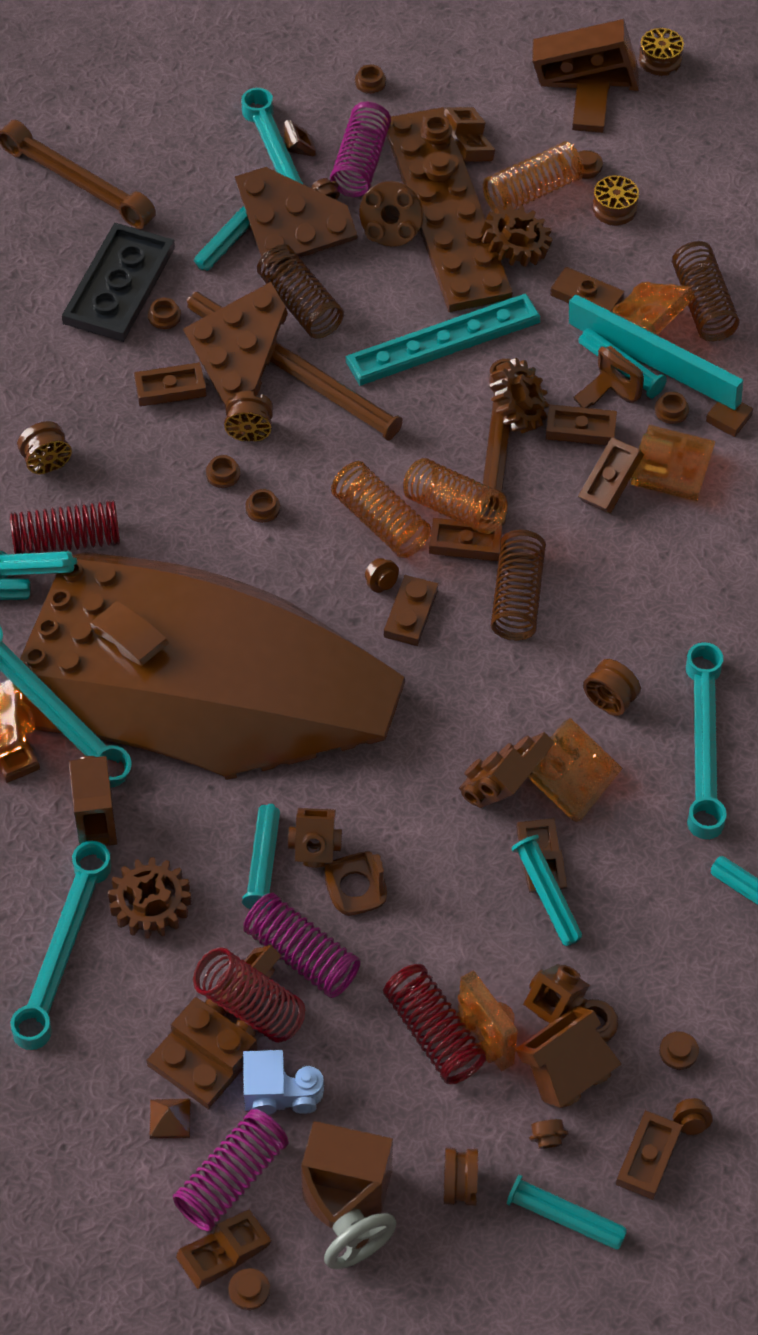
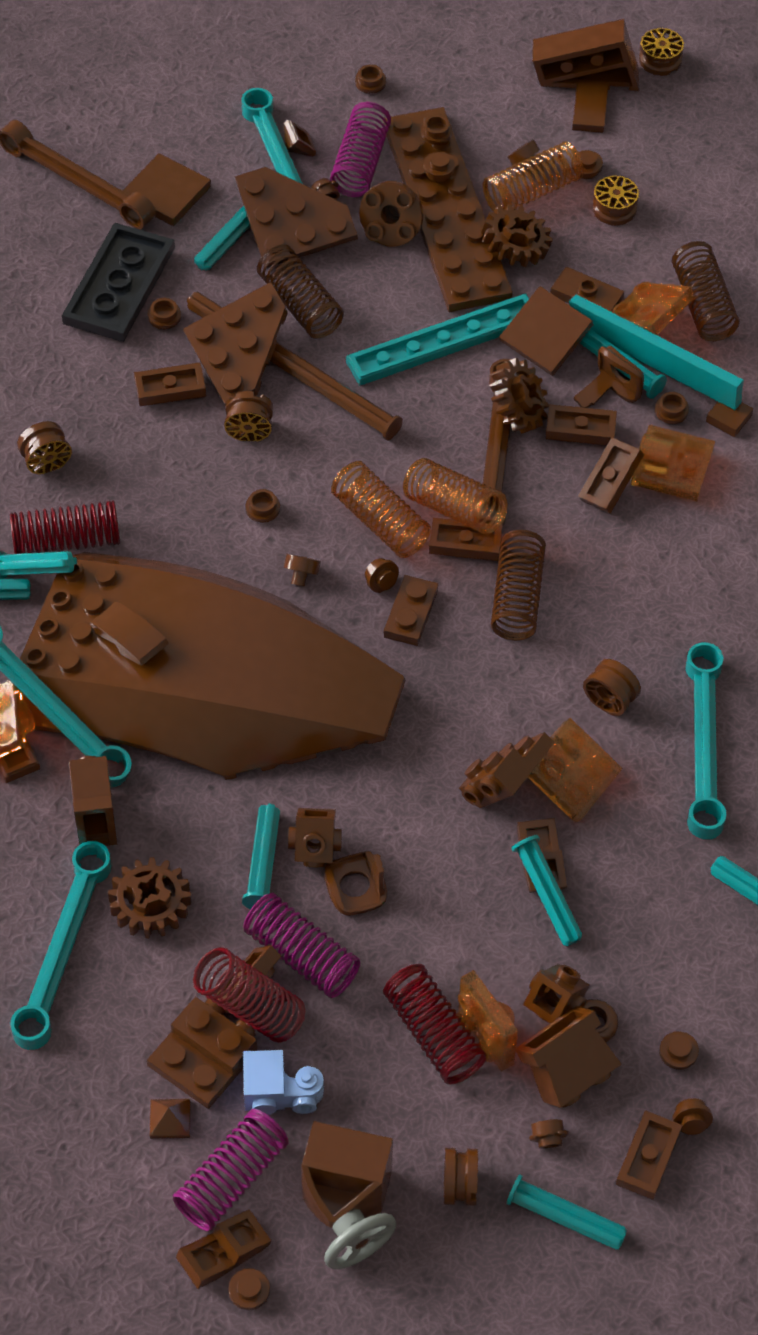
reddish brown plate [206,455,240,488] -> none
reddish brown slope [444,107,495,162] -> none
none -> reddish brown tile [122,153,211,227]
none -> reddish brown tile [284,554,321,586]
none -> reddish brown tile [499,286,593,376]
none -> reddish brown tile [507,139,540,173]

